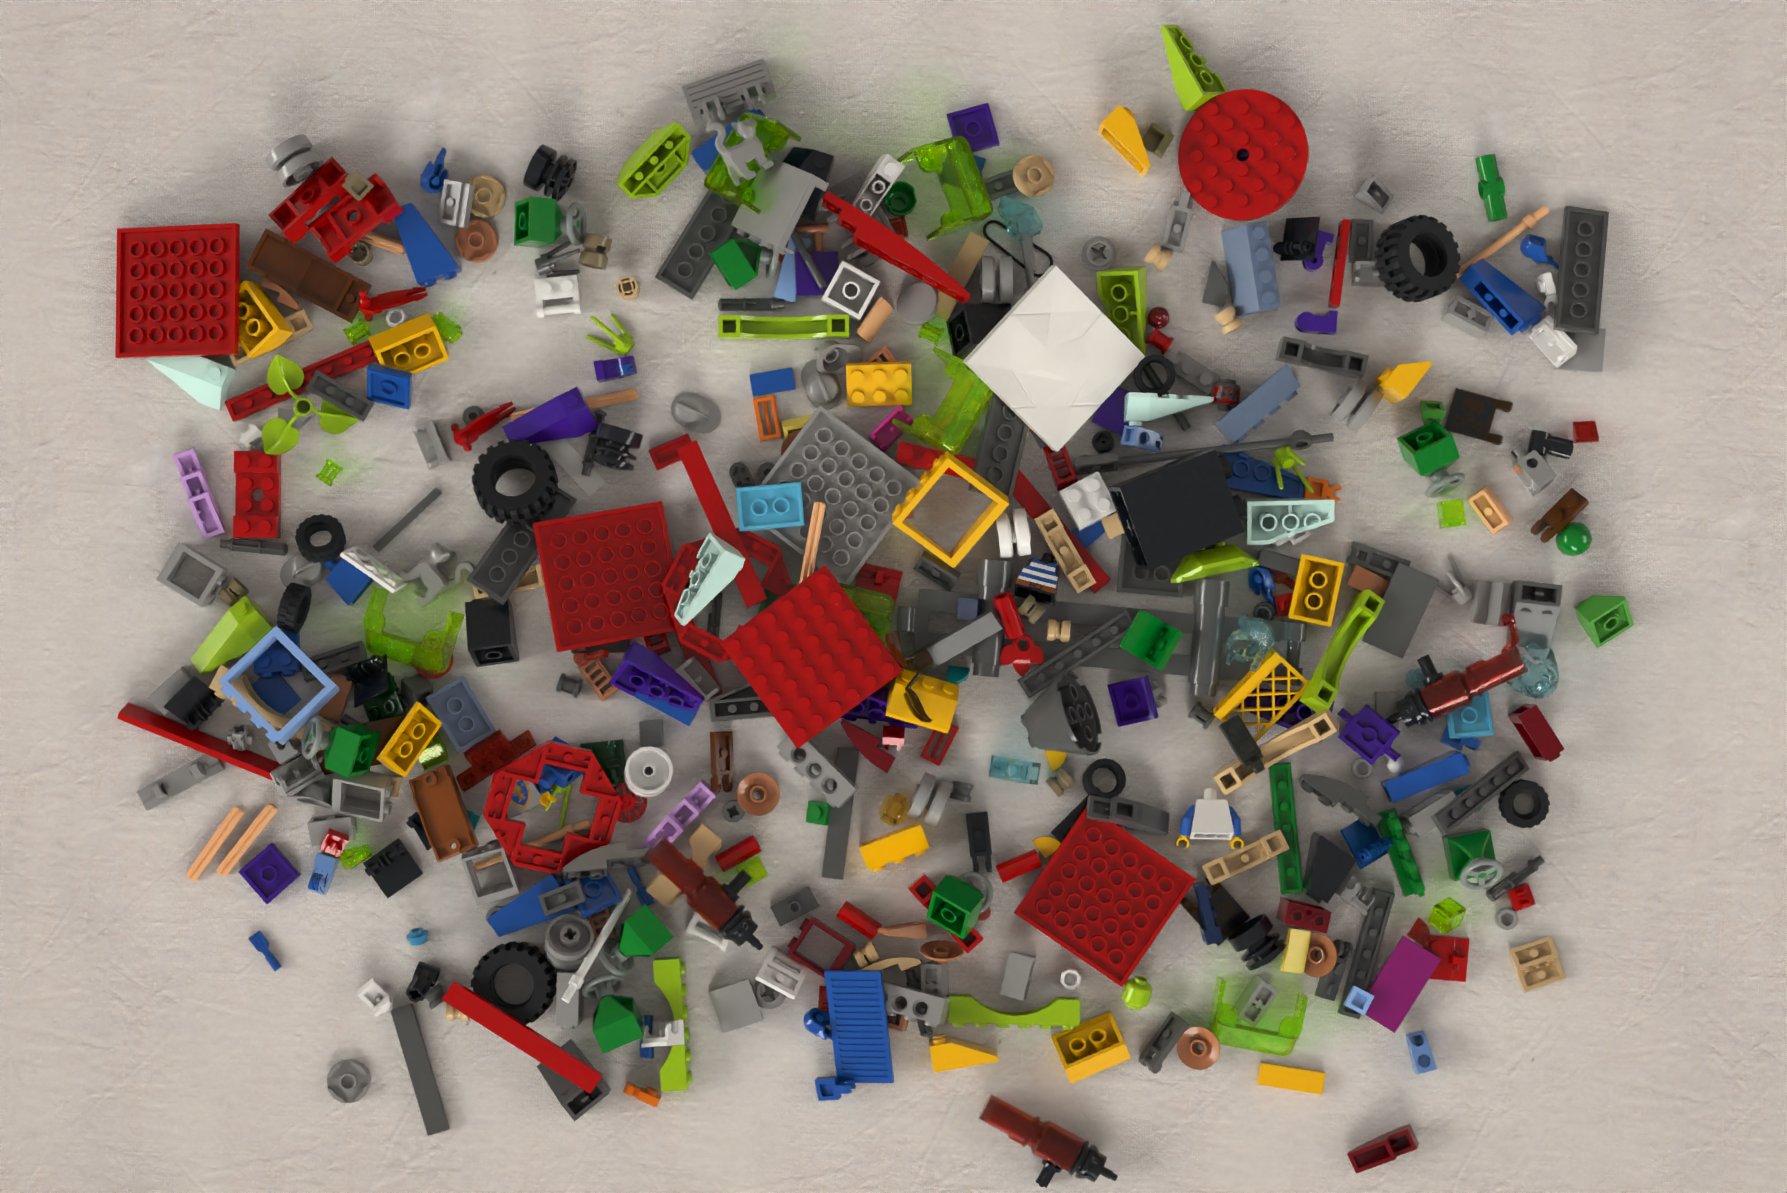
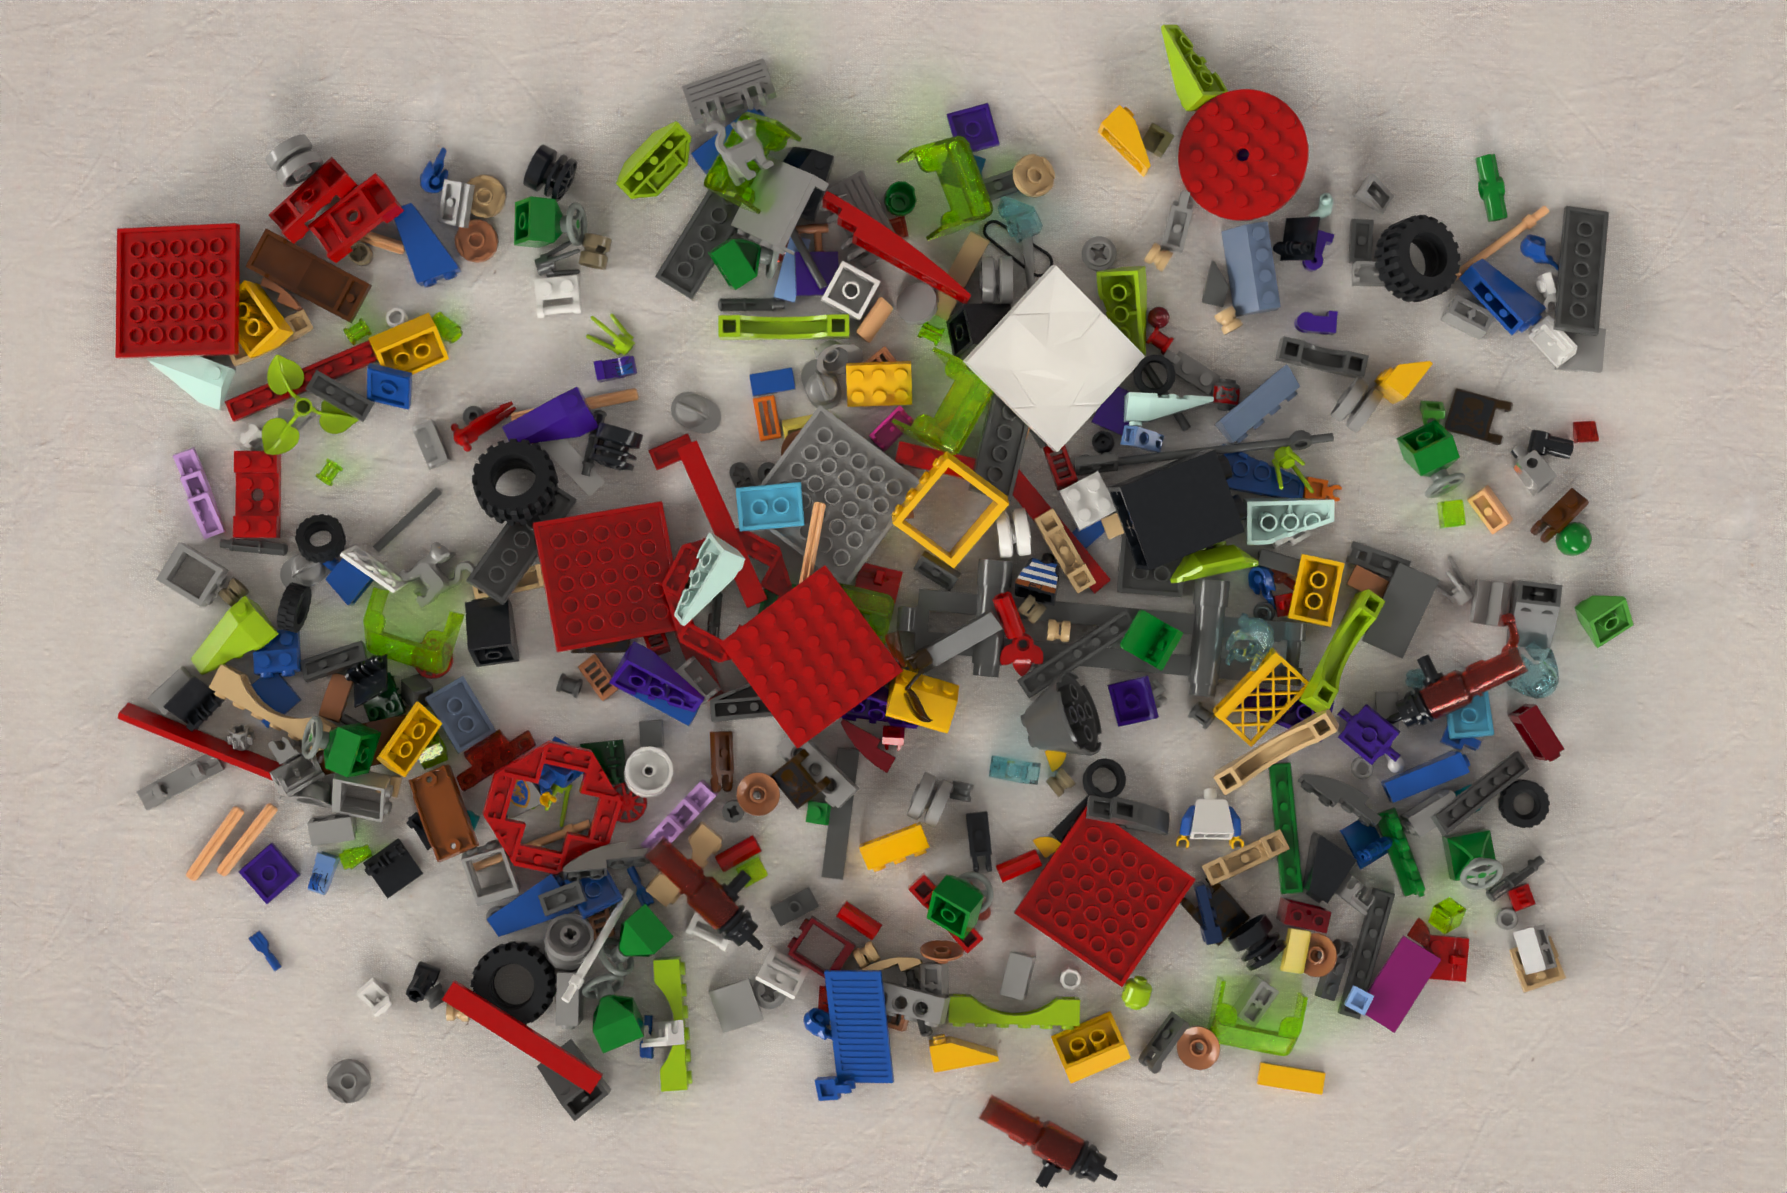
light blue window [218,626,341,745] -> none
red tile [319,828,349,857] -> none
dark tan tile [342,170,374,201] -> none
red piece [358,287,428,322] -> none
dark grey tile [391,1004,450,1136] -> none
dark azure plate [406,928,429,946] -> none
clear red bar [573,649,609,666] -> none
tan wheel [616,276,640,300] -> none
orange plate [623,1082,661,1107] -> none
white slope [851,154,905,217] -> none
clear yellow head [878,793,910,827] -> none
nougat slope [878,921,928,940] -> none
red tile [920,724,959,766] -> none
teal tile [946,666,970,684] -> none
dark blue tile [957,598,981,620] -> none
pearl dark grey hinge [1219,714,1265,774] -> none
red tile [1328,219,1351,309] -> none
dark red slope [1347,1124,1419,1174] -> none
medium blue leg [1406,1030,1437,1074] -> none
none -> flag [770,749,832,809]
none -> light aqua arm [1308,193,1333,220]
none -> hinge [1513,925,1557,975]

